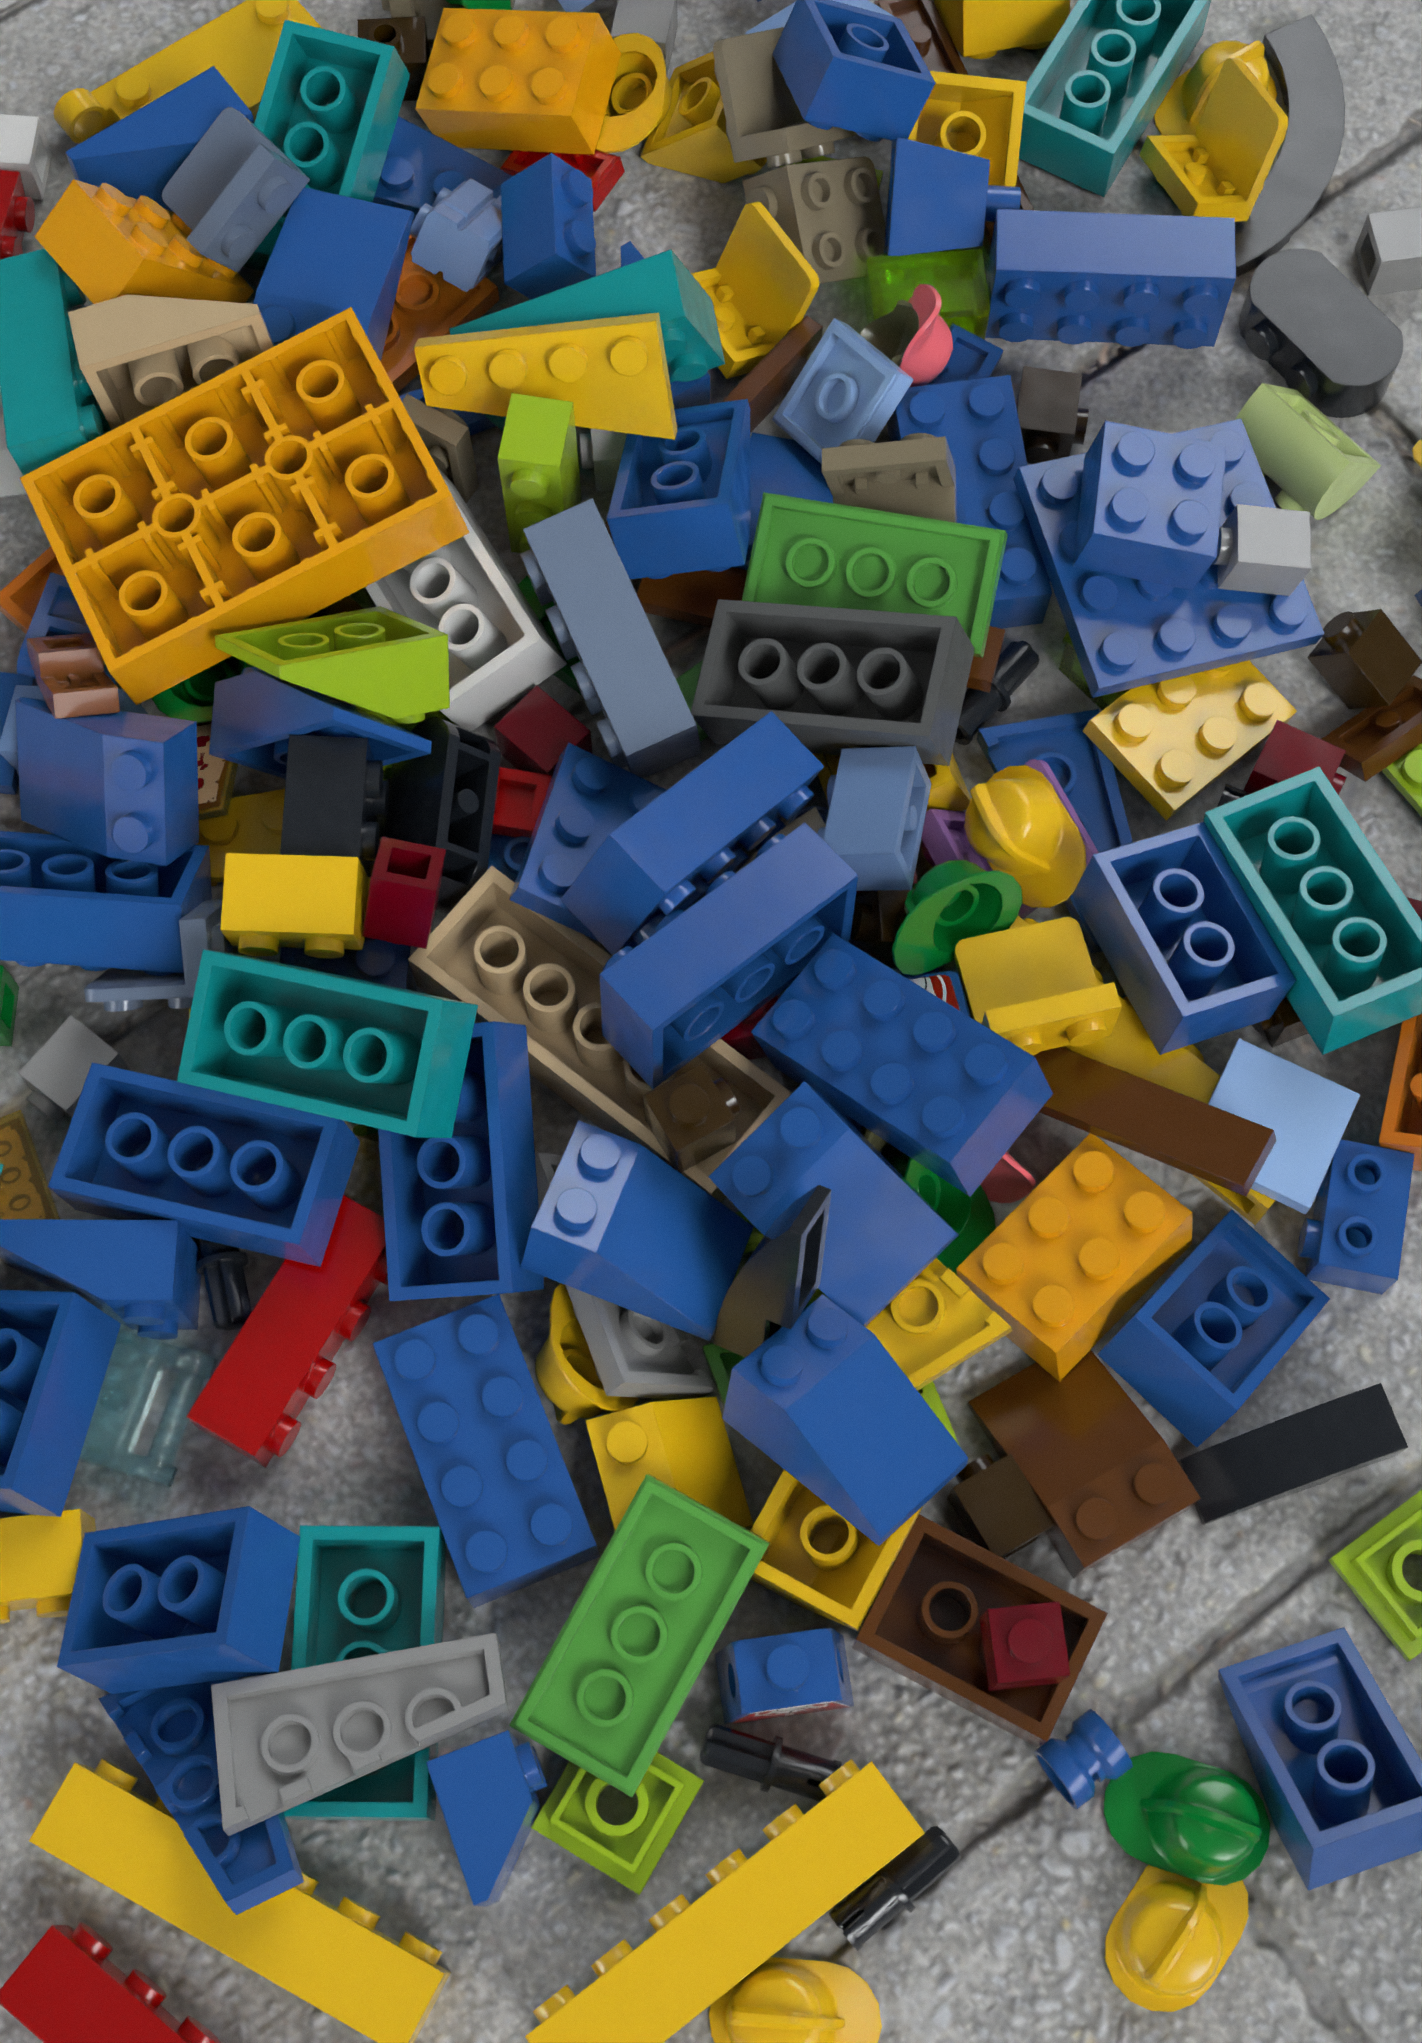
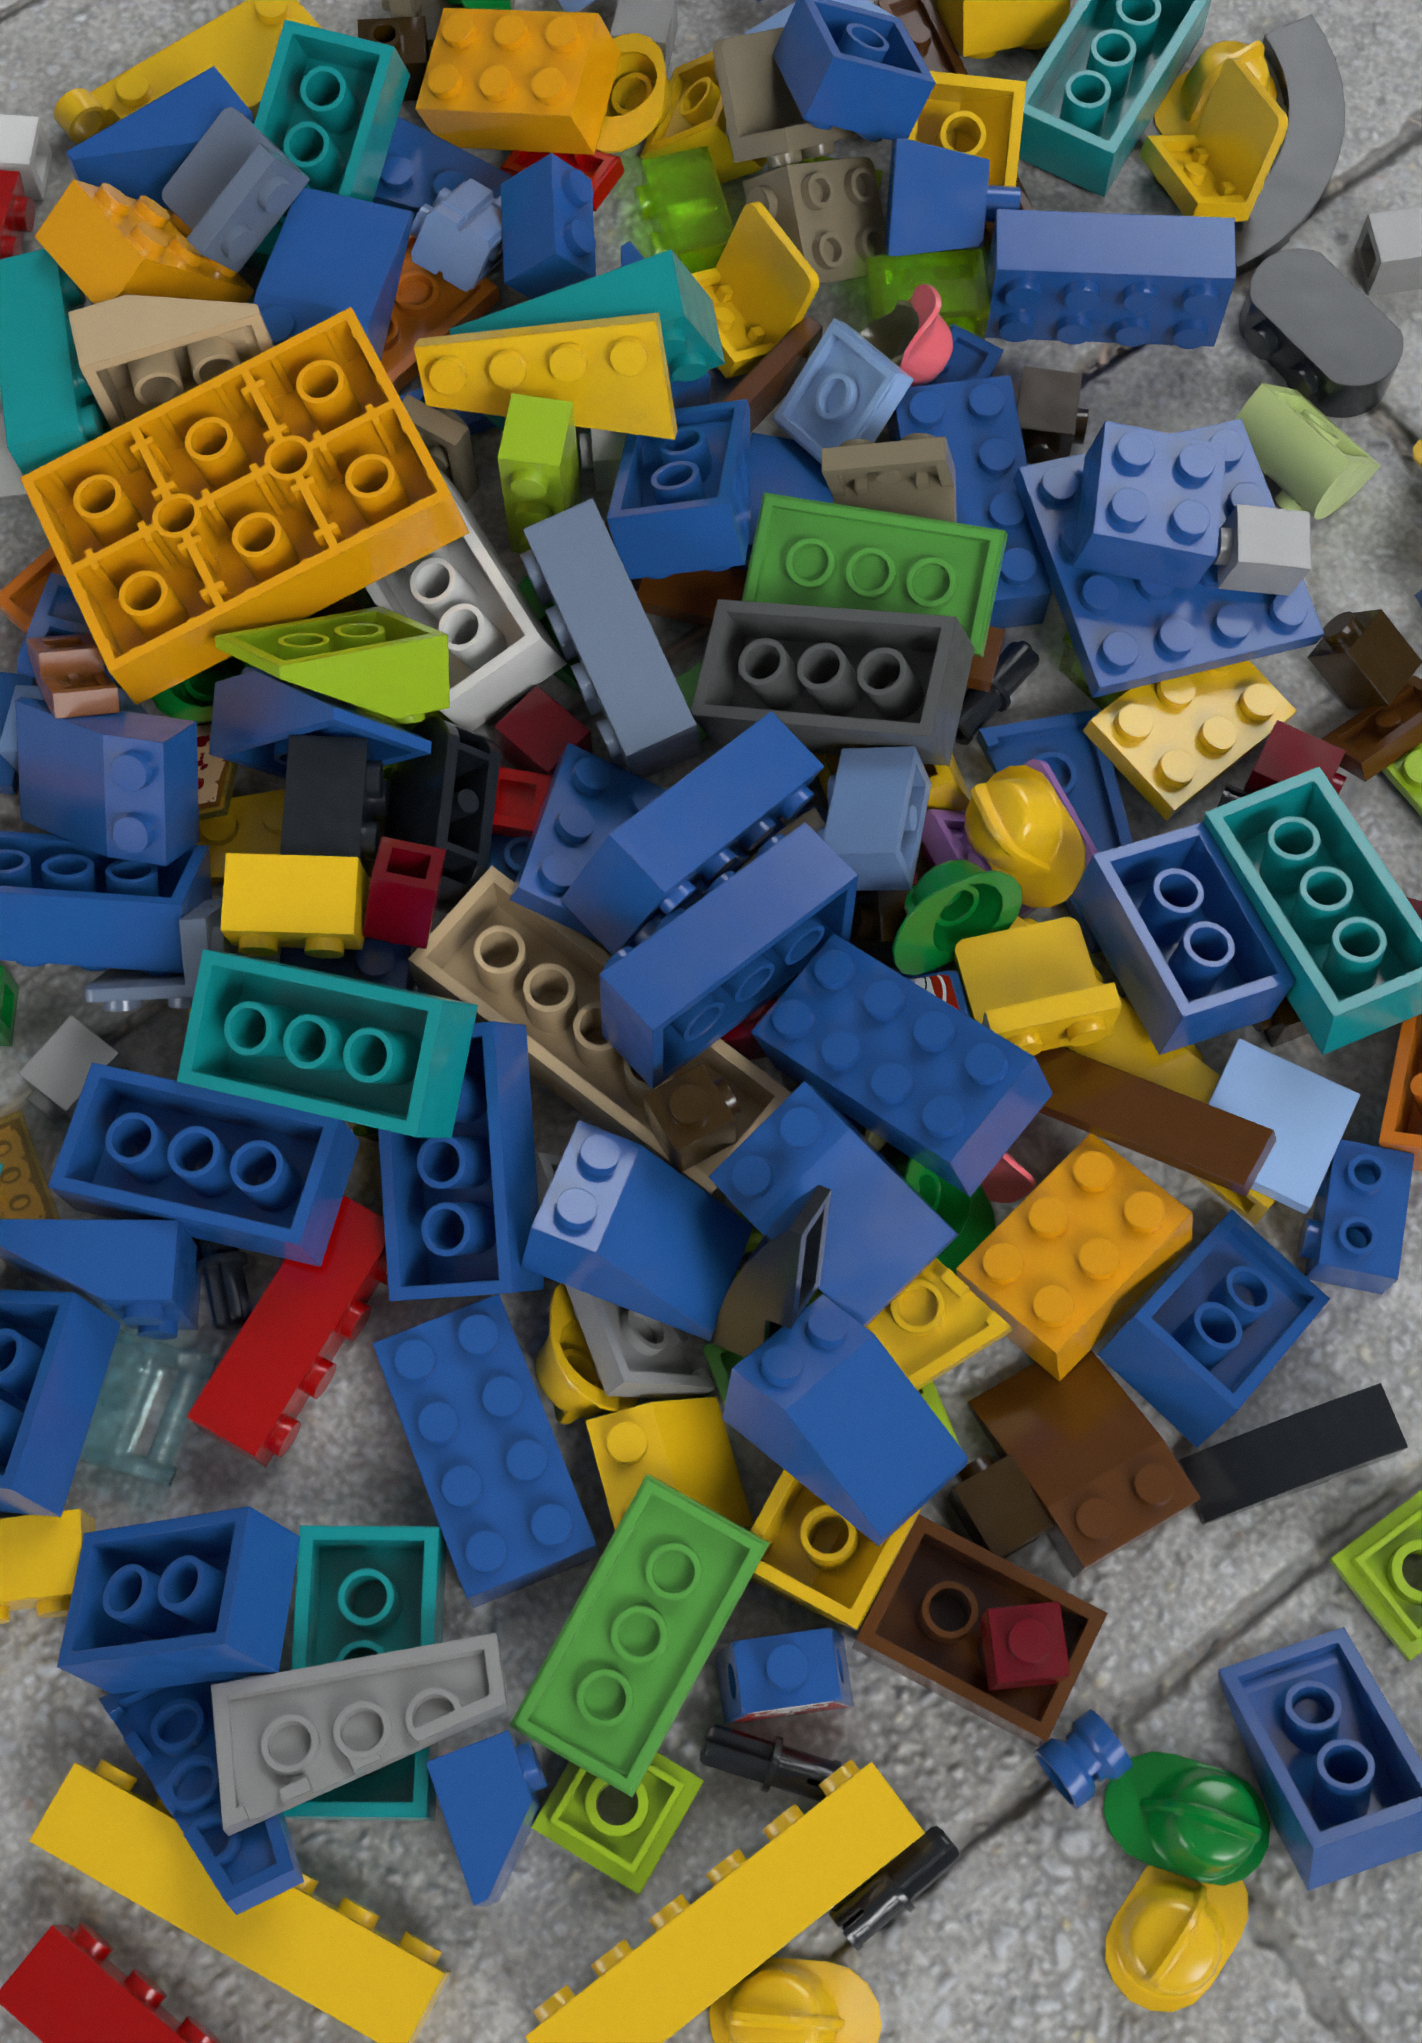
none -> clear neon green brick [634,146,734,273]

